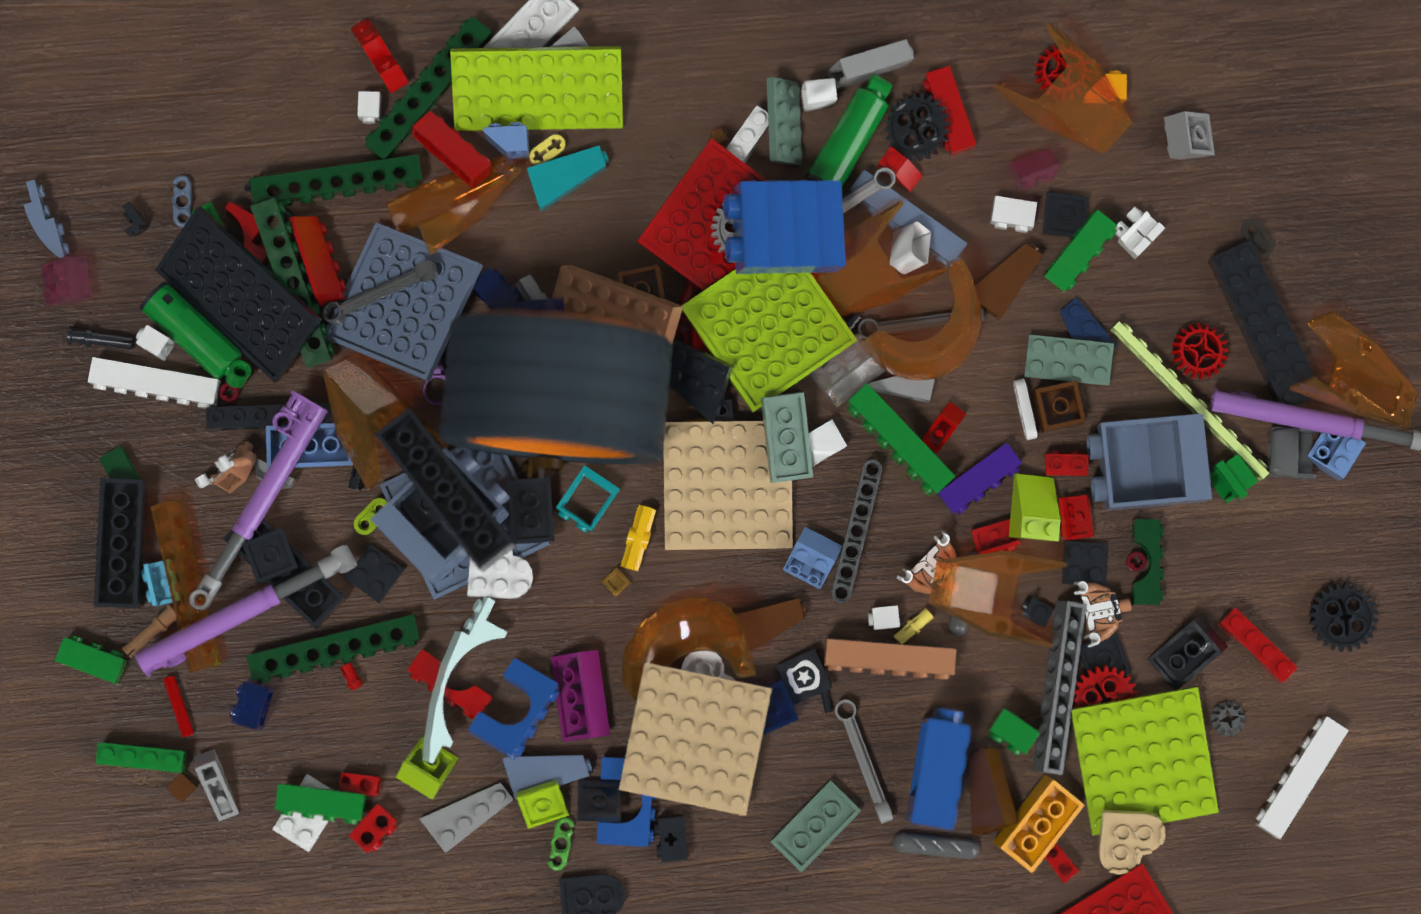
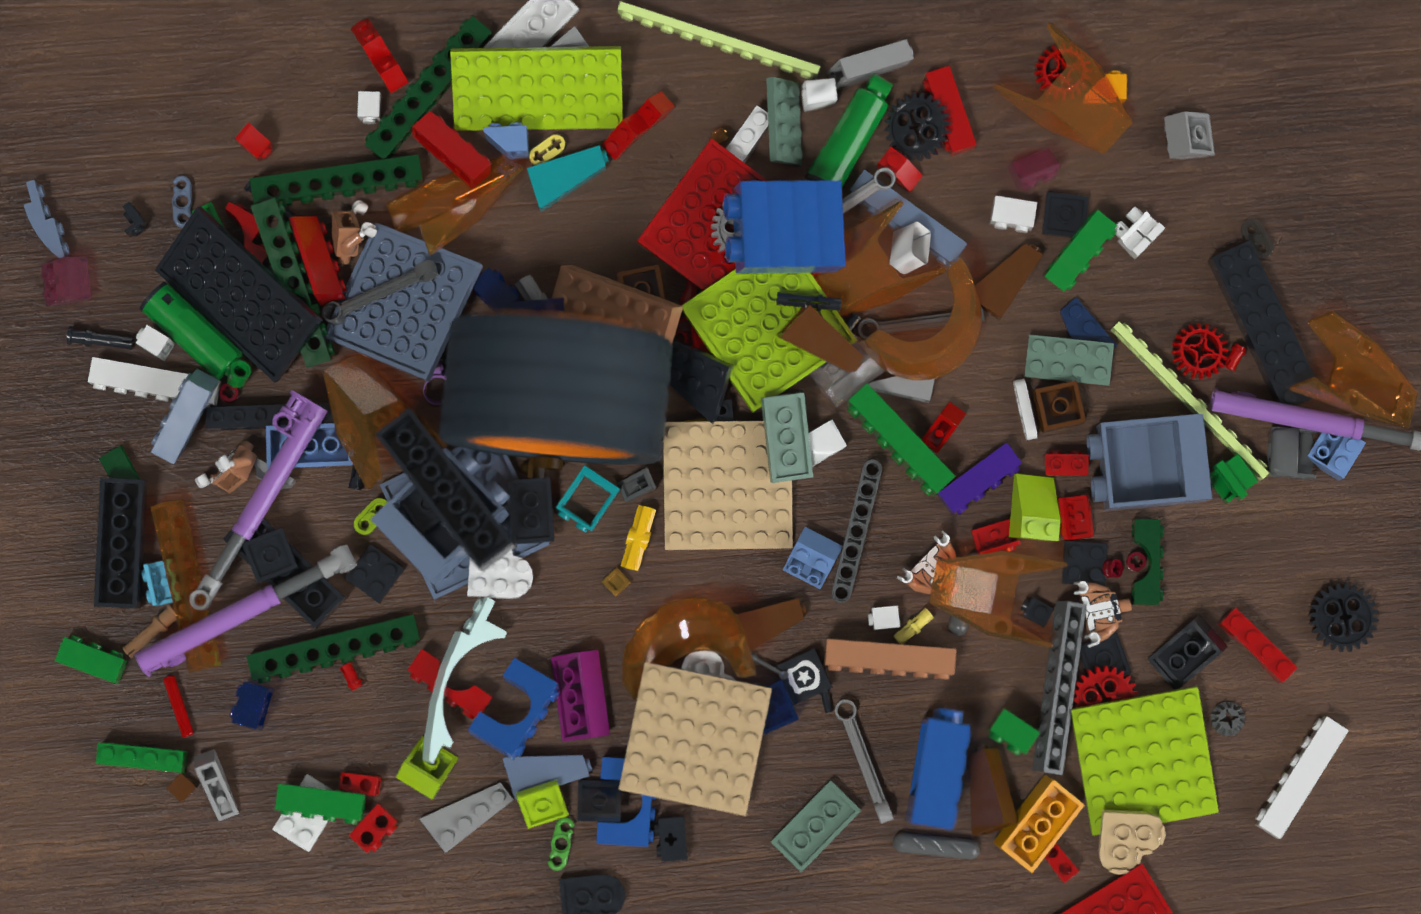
none -> sand blue brick [151,369,219,464]
none -> red slope [235,122,273,162]
none -> nougat torso [332,200,377,264]
none -> red arch [602,91,675,160]
none -> yellowish green plate [618,1,820,79]
none -> dark grey slope [618,468,656,502]
none -> dark grey hinge [749,653,789,680]
none -> black pin [776,292,841,311]
none -> reddish brown slope [776,304,864,373]
none -> dark red bush [1103,559,1123,578]
none -> red pin [1224,344,1247,372]

